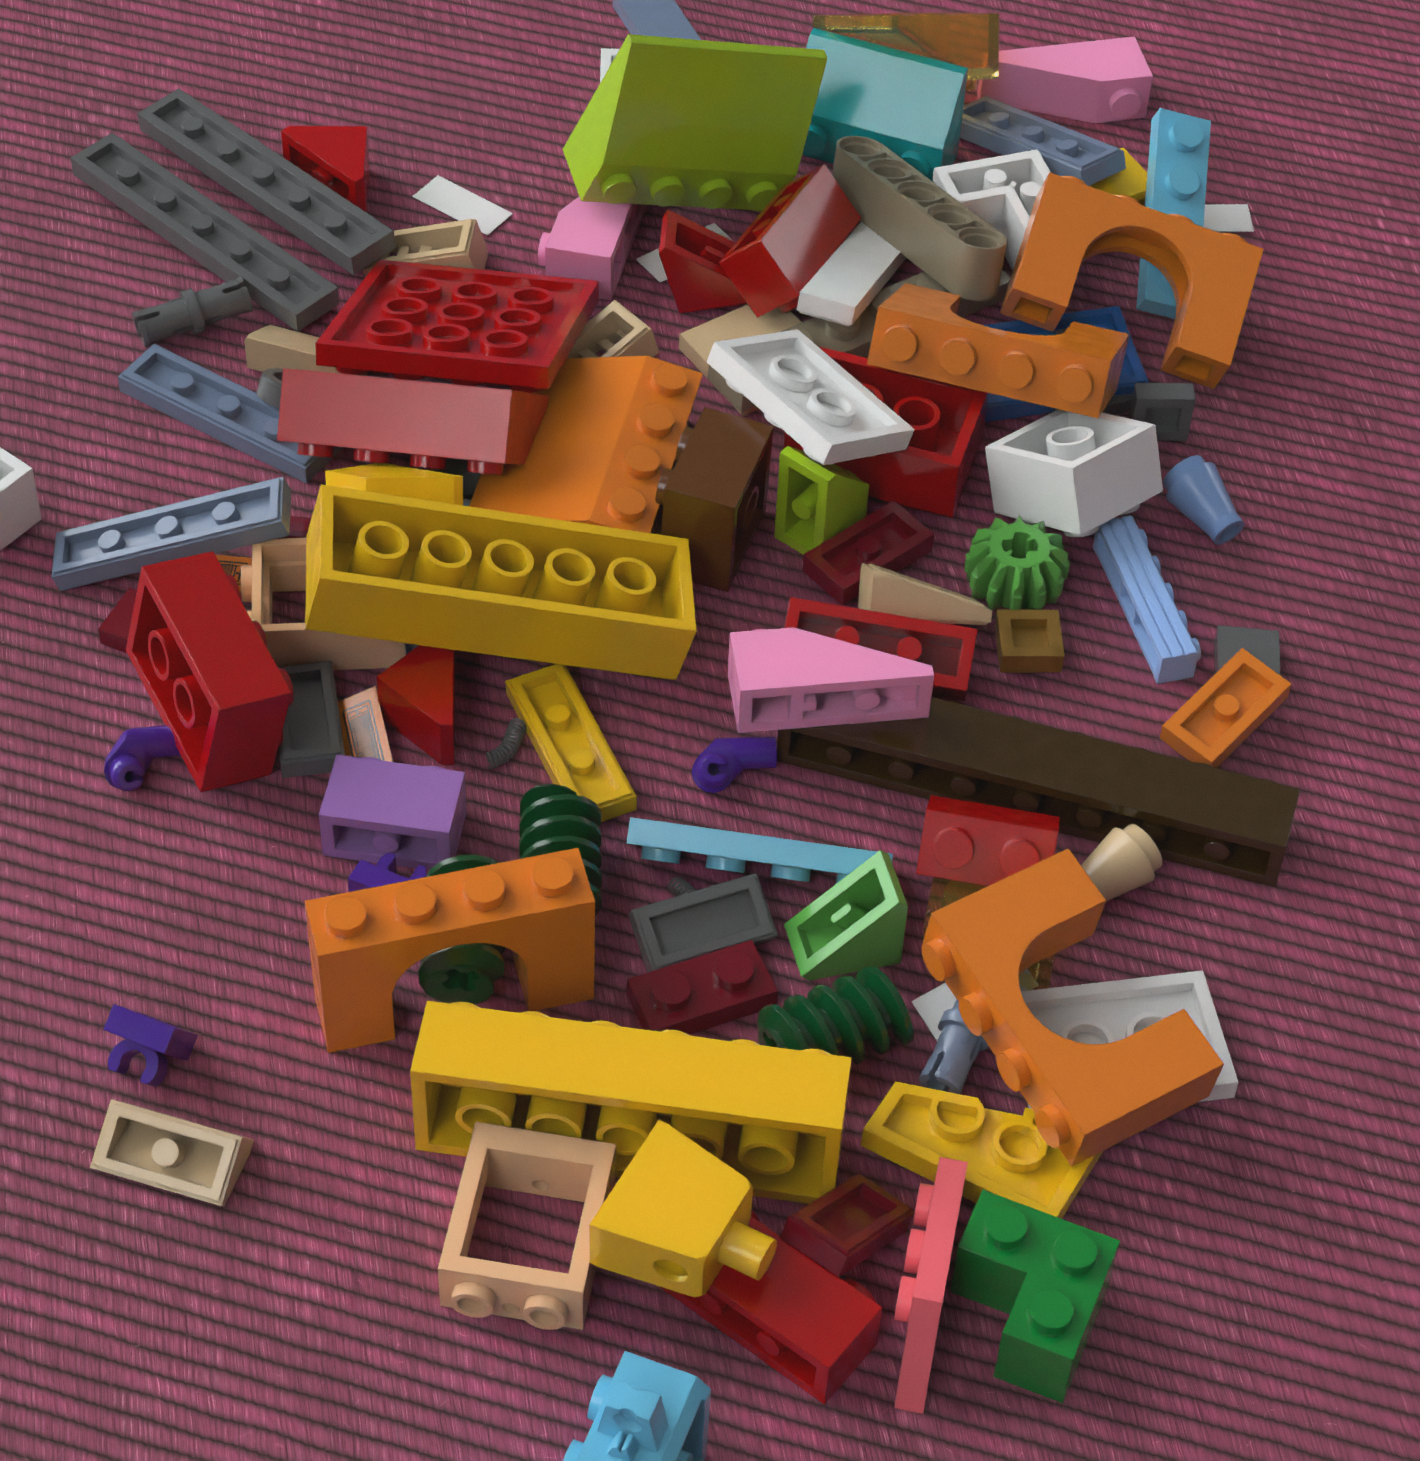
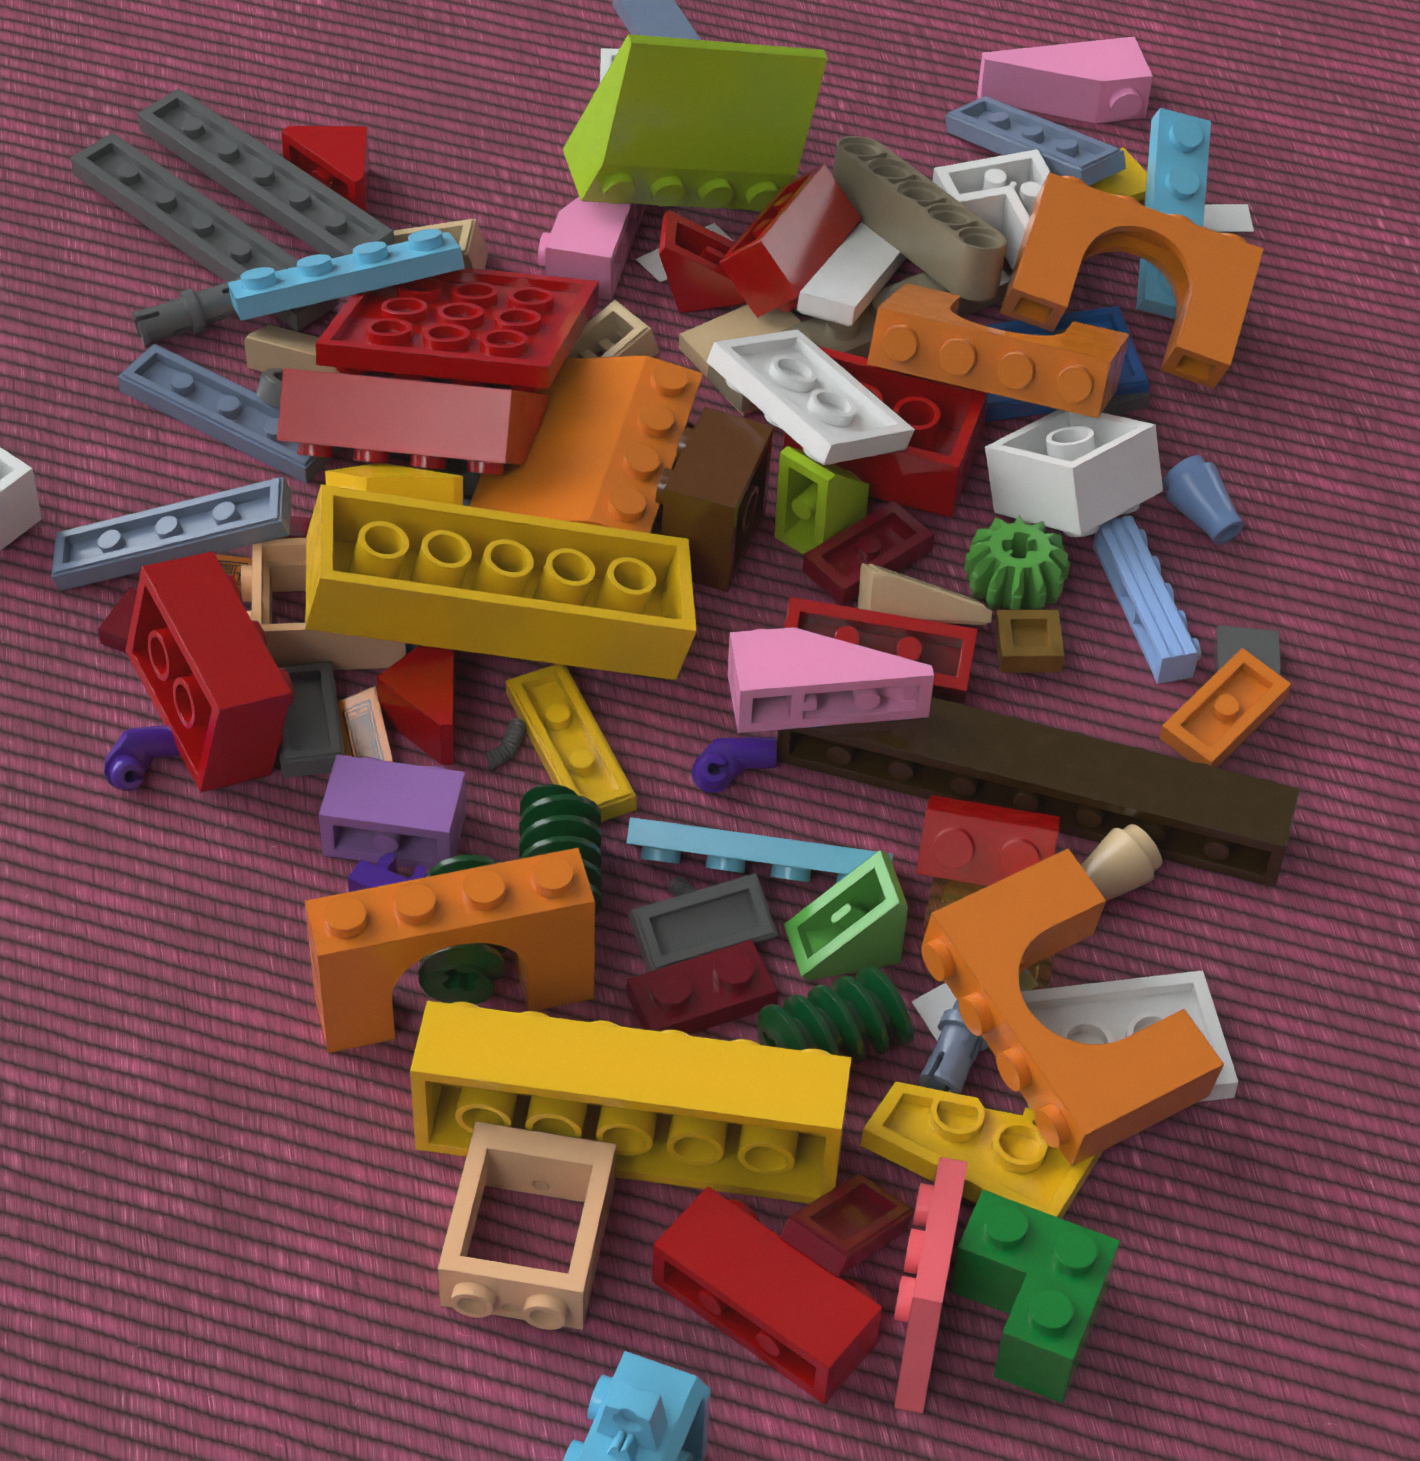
tan slope [90,1099,254,1207] -> none
dark purple tile [103,1004,198,1087] -> none
white sticker [412,175,513,236] -> none
yellow torso [589,1120,777,1297] -> none
teal slope [802,28,968,181] -> none
clear yellow slope [813,13,999,90] -> none
dark grey plate [1129,383,1196,441] -> none
none -> medium azure plate [227,229,465,321]

